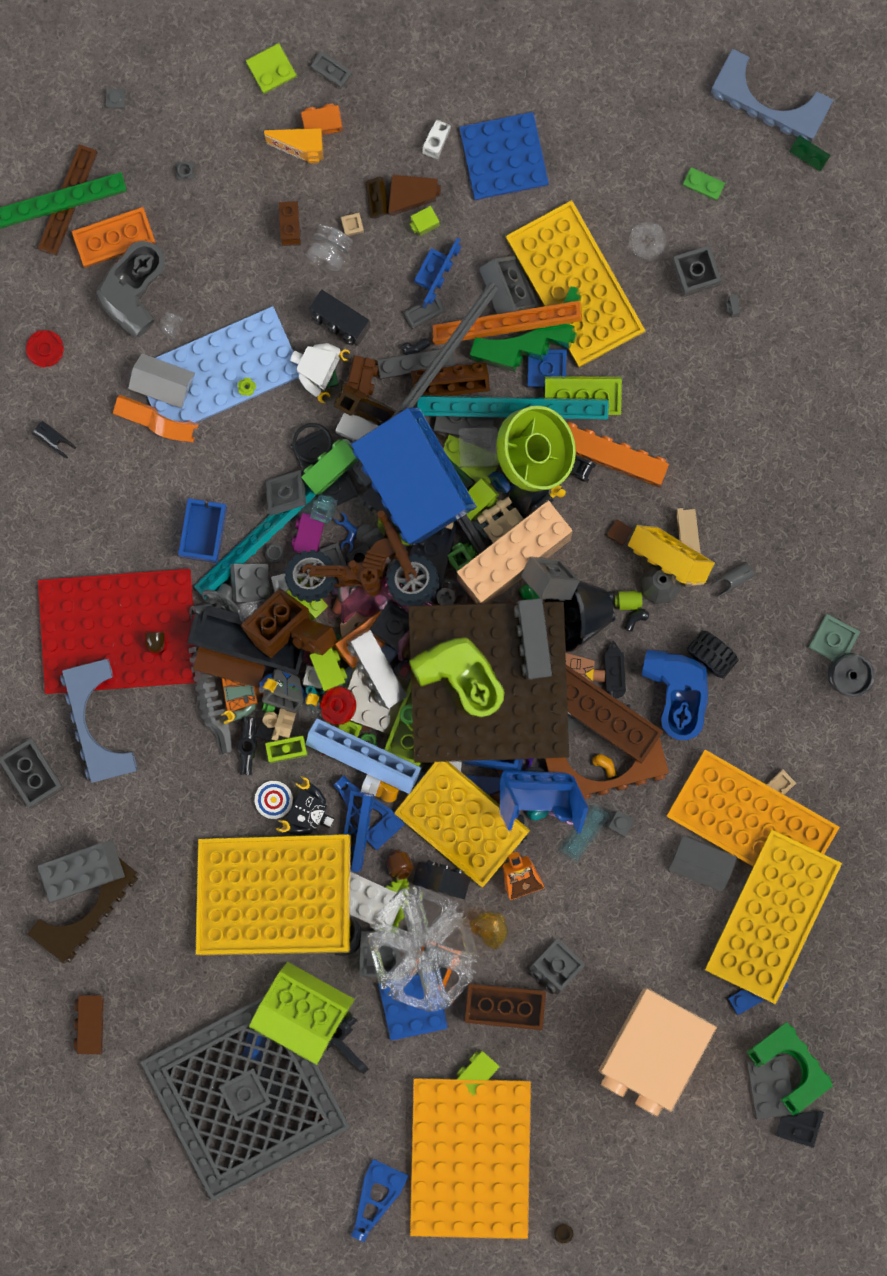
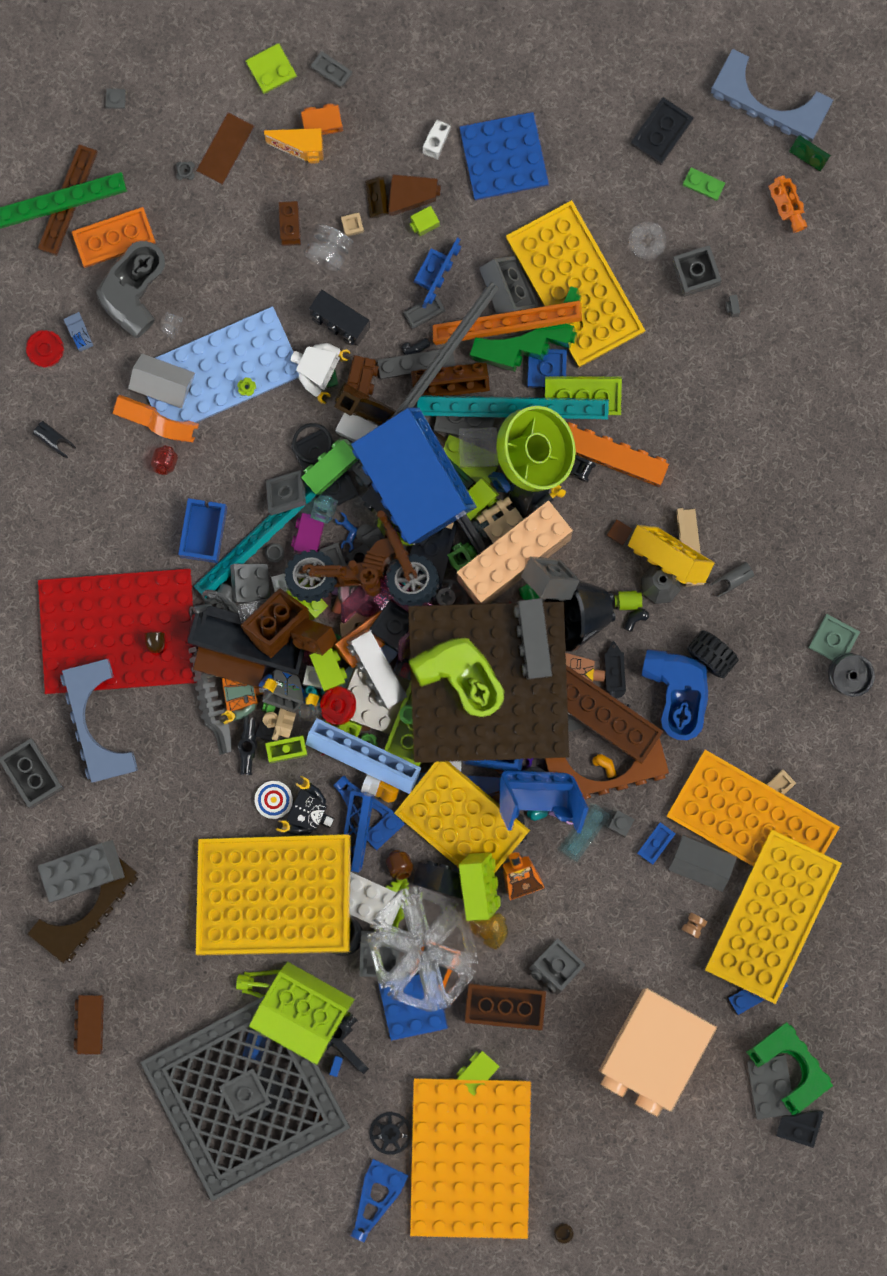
none -> sand blue leg [64,312,93,352]
none -> clear red head [151,445,178,475]
none -> reddish brown piece [196,112,254,185]
none -> lime plant [236,970,280,998]
none -> blue tile [329,1056,343,1077]
none -> black wheel [369,1112,412,1155]
none -> lime brick [459,852,501,921]
none -> black plate [631,97,694,165]
none -> blue plate [637,822,676,865]
none -> medium nougat wheel [681,913,707,939]
none -> orange brick [768,175,808,233]

